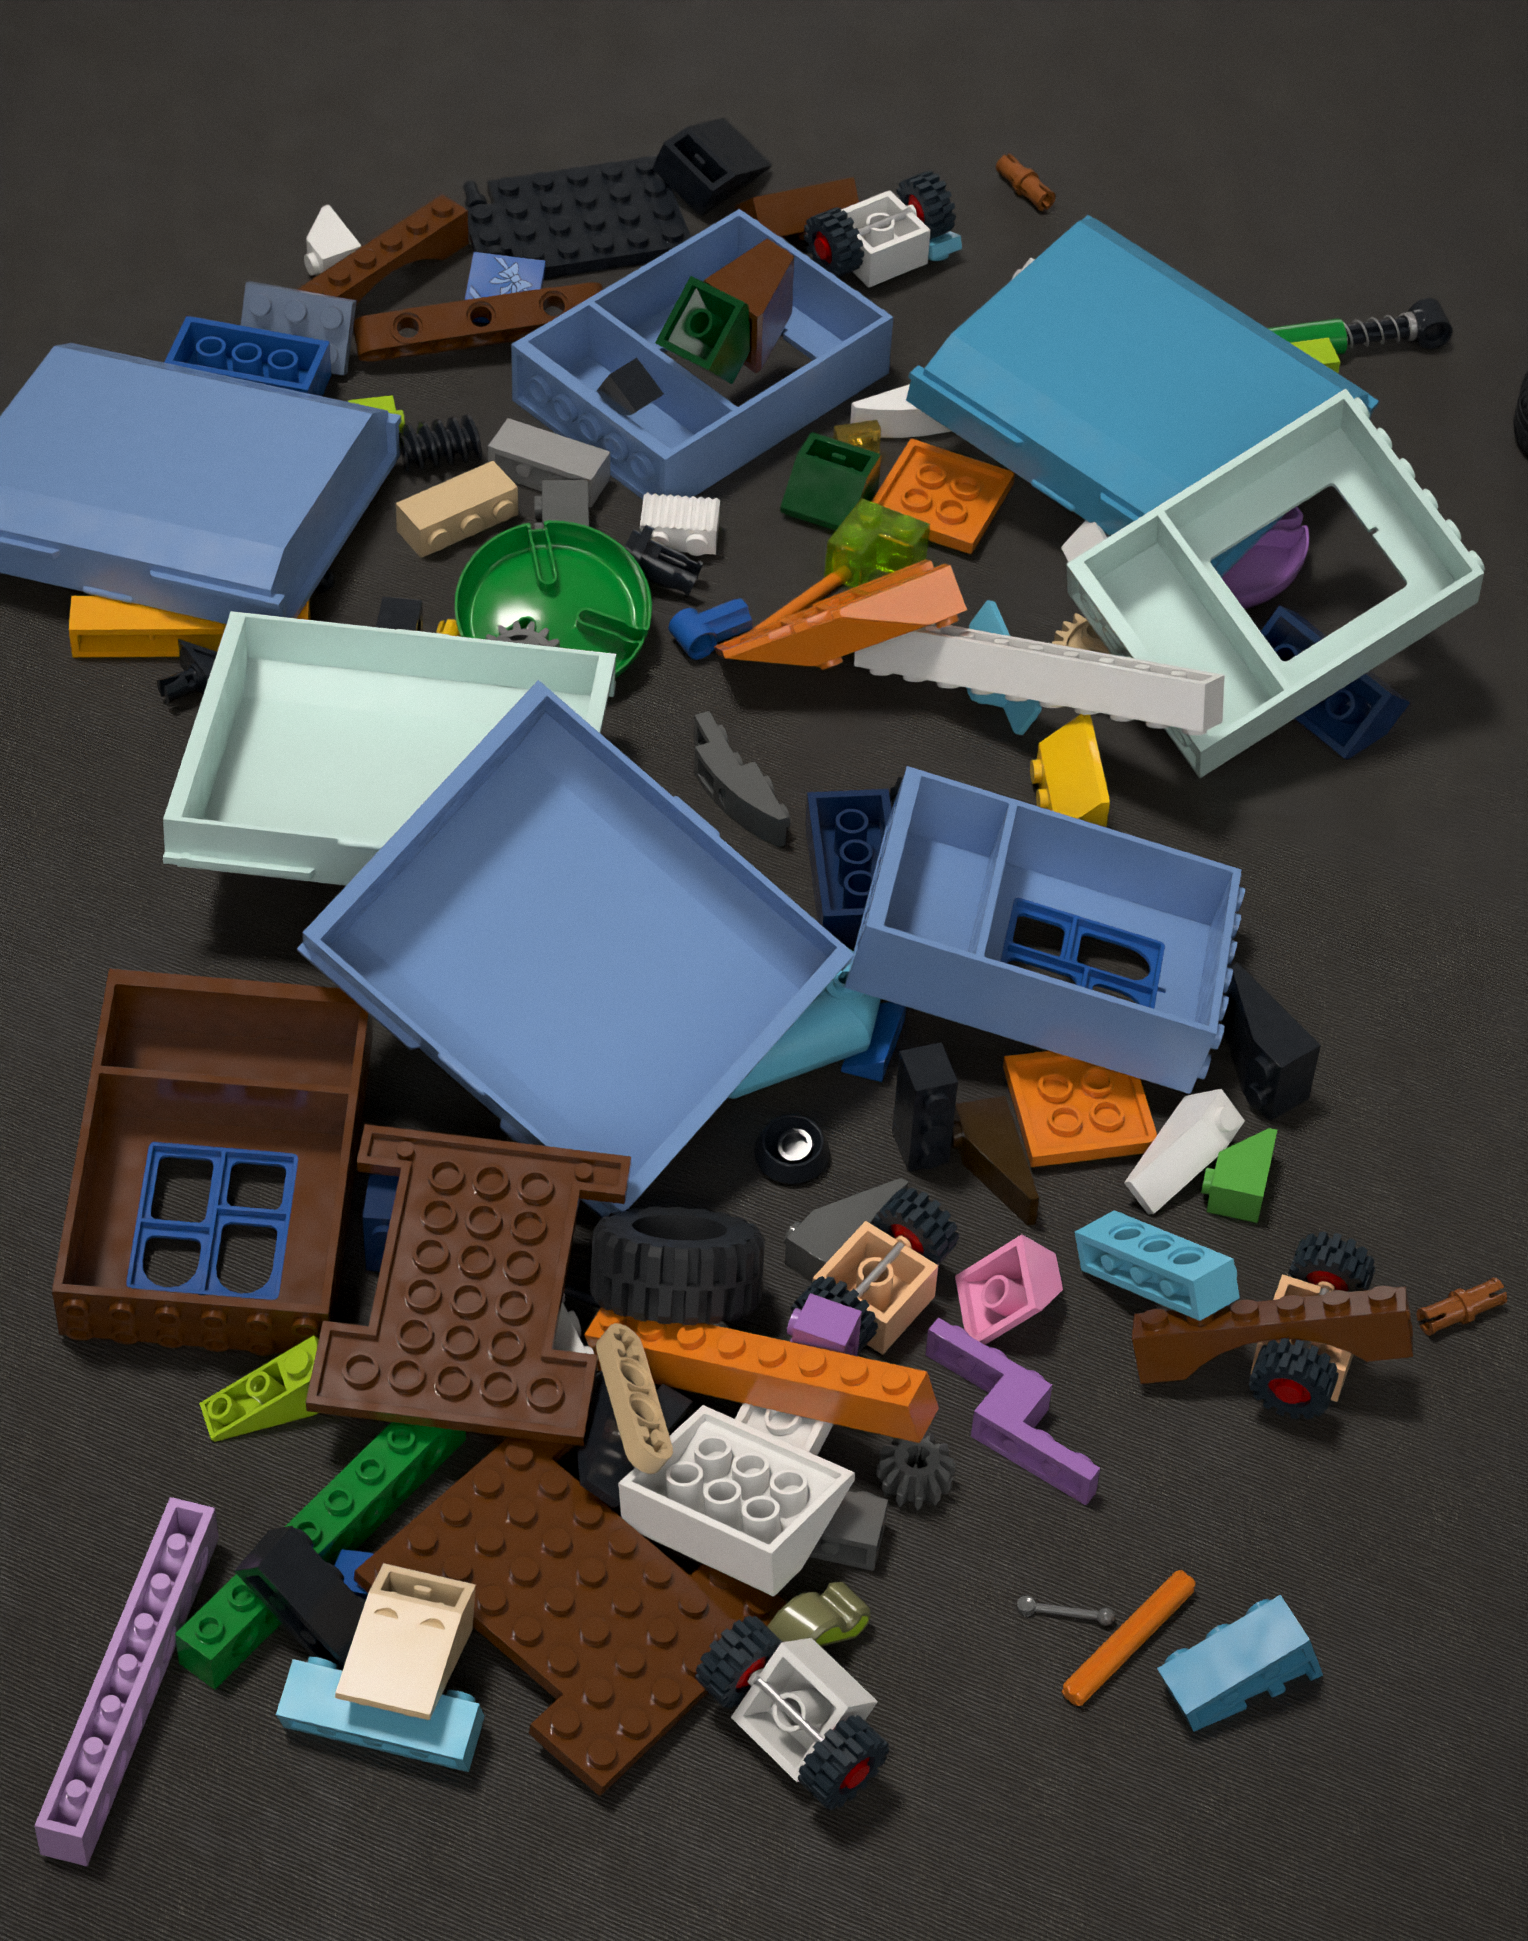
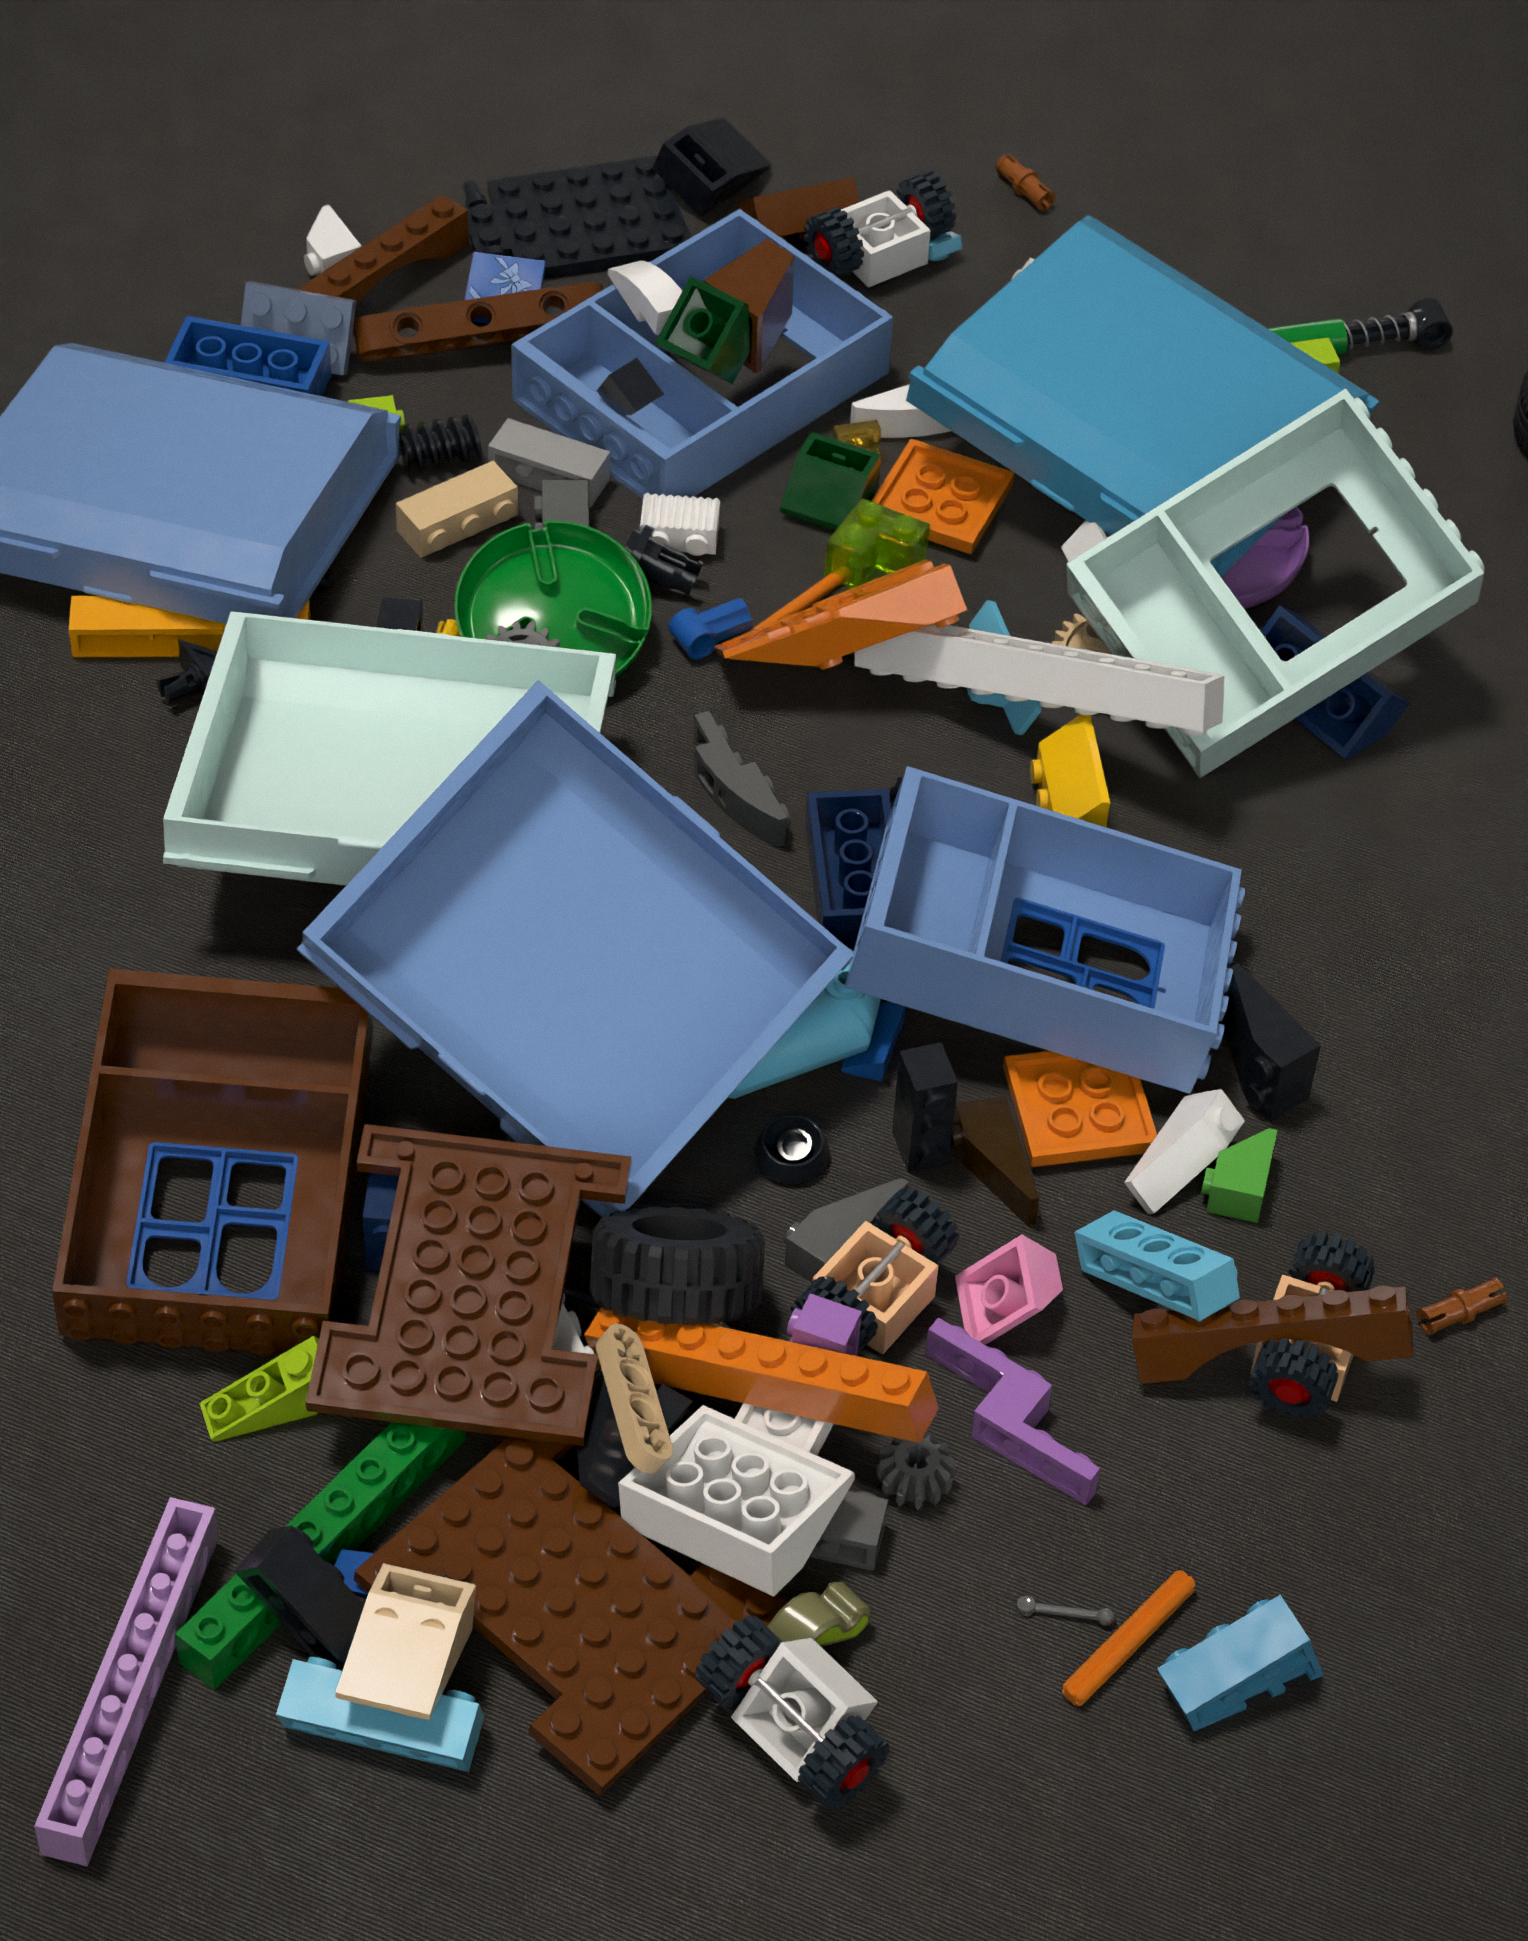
none -> white slope [608,260,682,335]

